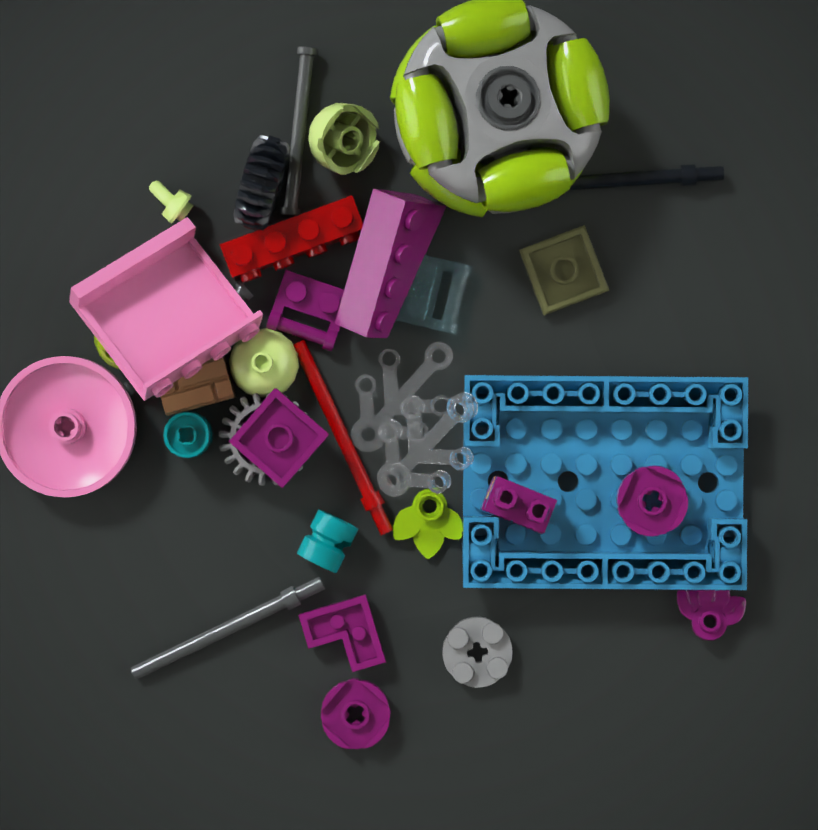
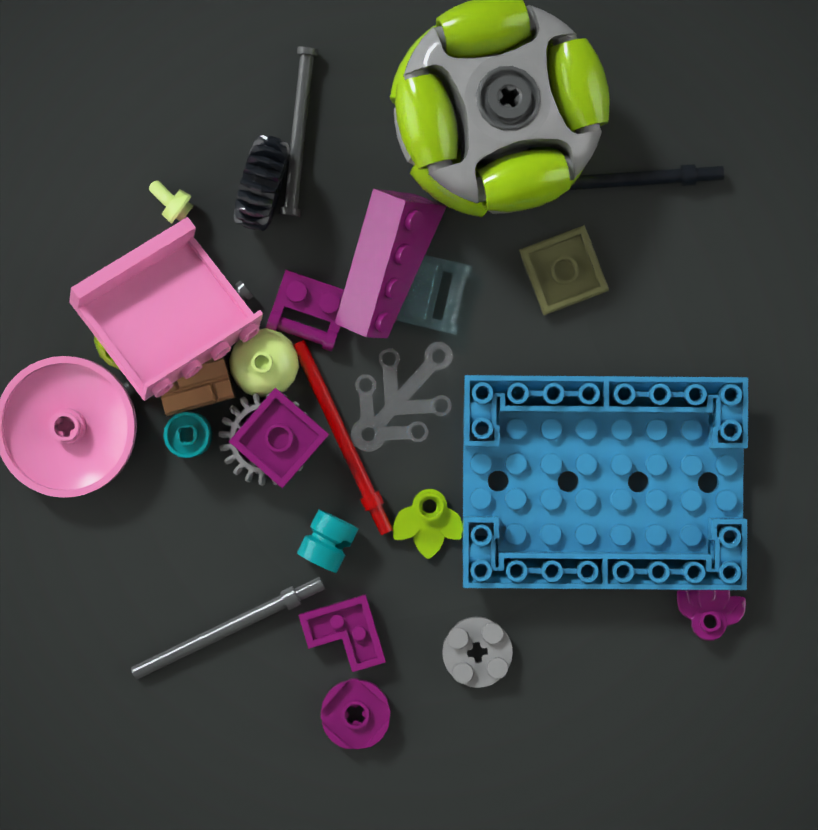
red brick [219,195,363,283] -> none
yellowish green cylinder [308,103,380,175] -> none
clear plant [377,392,478,497] -> none
magenta hips [480,476,557,534] -> none
magenta plate [616,465,688,537] -> none

